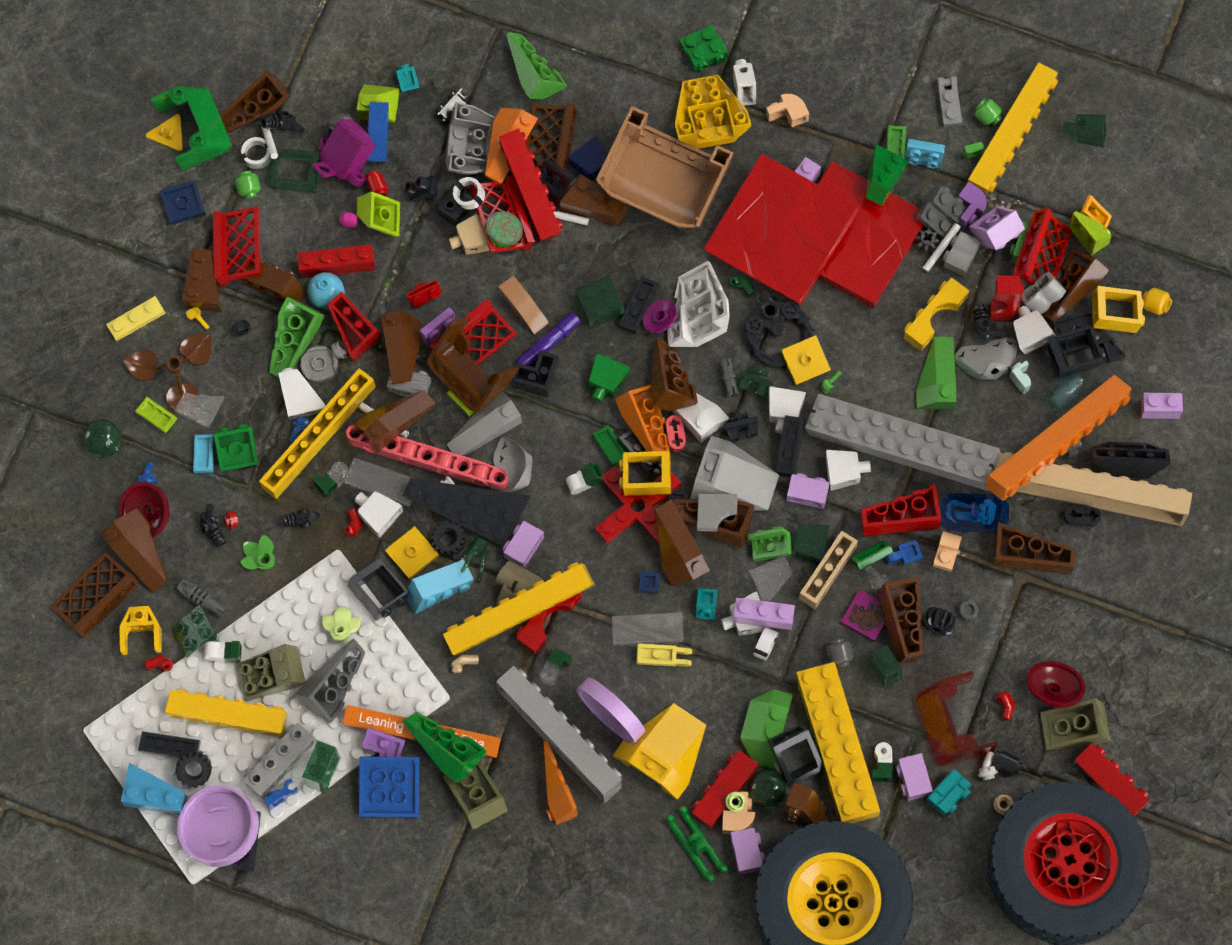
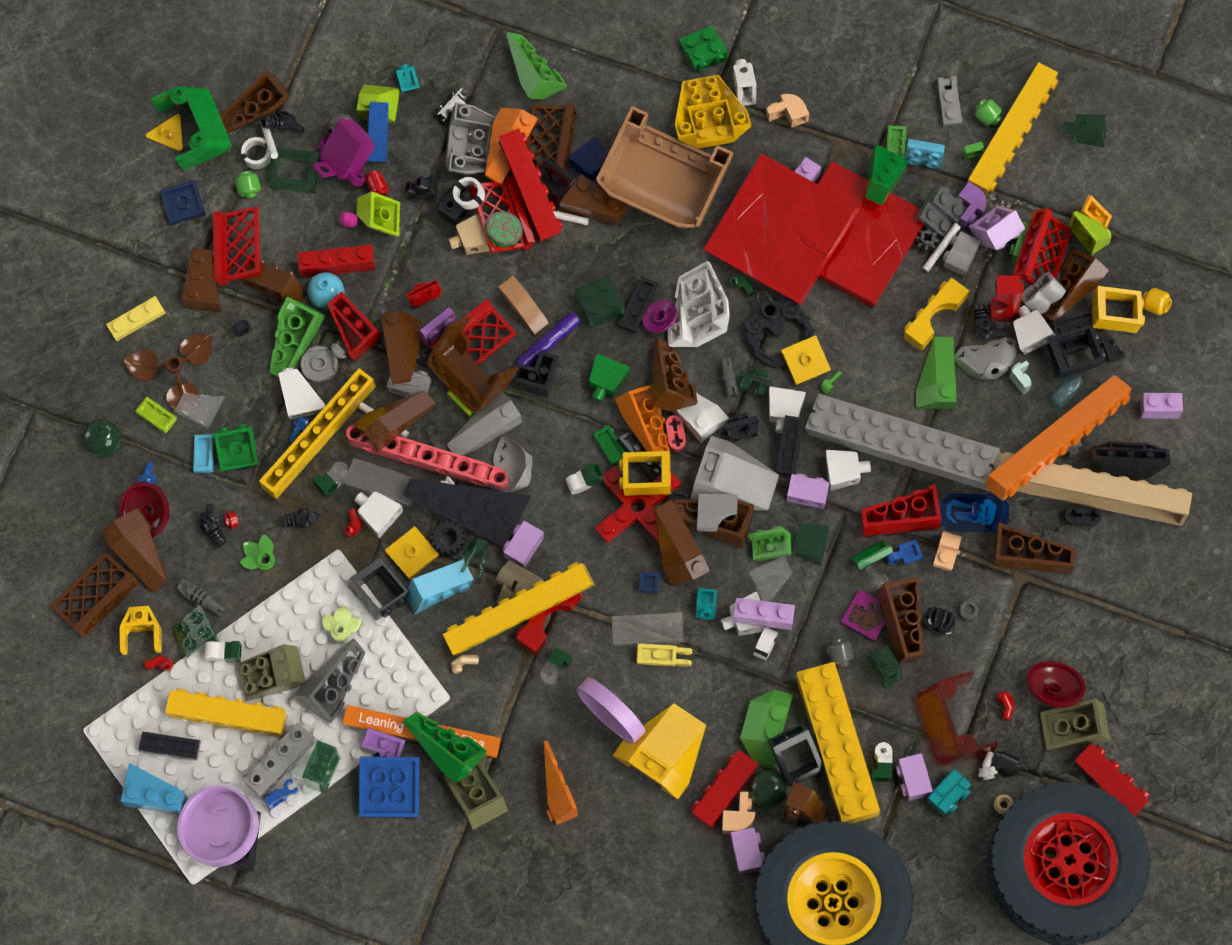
black tyre [175,750,212,788] -> none
yellow hand [186,307,209,330] -> none
light grey brick [496,666,622,804] -> none
green piece [666,806,728,882] -> none
lime plate [725,792,745,812] -> none
tan brick [799,531,858,610] -> none

